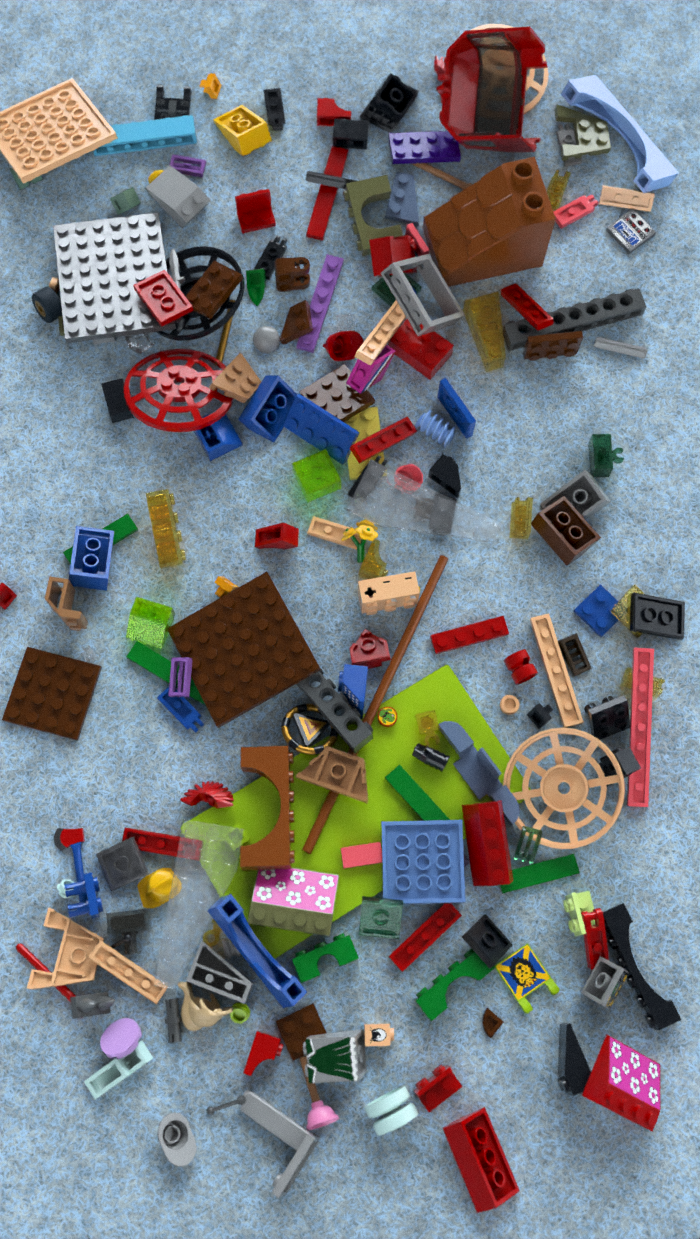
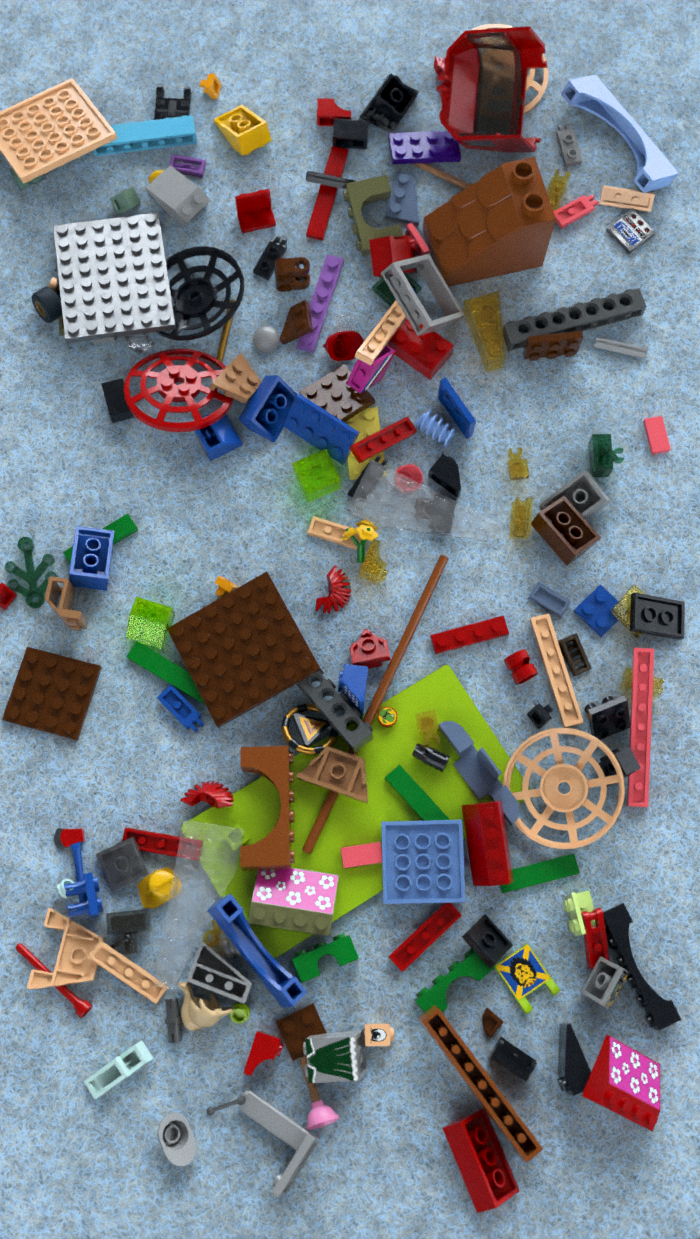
dark grey tile [70,992,116,1019] -> none
lavender tile [100,1018,142,1059] -> none
plate [133,269,193,327] -> none
clear yellow wedge [146,489,186,569] -> none
light grey sword [169,249,185,290] -> none
medium lavender tile [169,657,192,697] -> none
reddish brown plate [185,260,243,319] -> none
green plate [246,269,266,306] -> none
red arch [255,522,299,550] -> none
black hinge [263,88,285,131] -> none
light nougat piece [358,571,420,615] -> none
clear green tile [359,896,403,939] -> none
light aqua wheel [364,1085,419,1136] -> none
red bracket [414,1064,463,1113] -> none
light nougat tile [500,695,520,715] -> none
red plate [501,283,553,331] -> none
clear green tile [514,826,543,864] -> none
olive wing [554,105,611,161] -> none
none -> clear green plant [5,537,58,608]
none -> red hair [315,565,351,613]
none -> dark orange brick [418,1005,543,1163]
none -> black hinge [489,1036,537,1082]
none -> clear yellow plate [507,447,529,481]
none -> sand blue tile [528,582,571,618]
none -> coral tile [643,416,671,454]

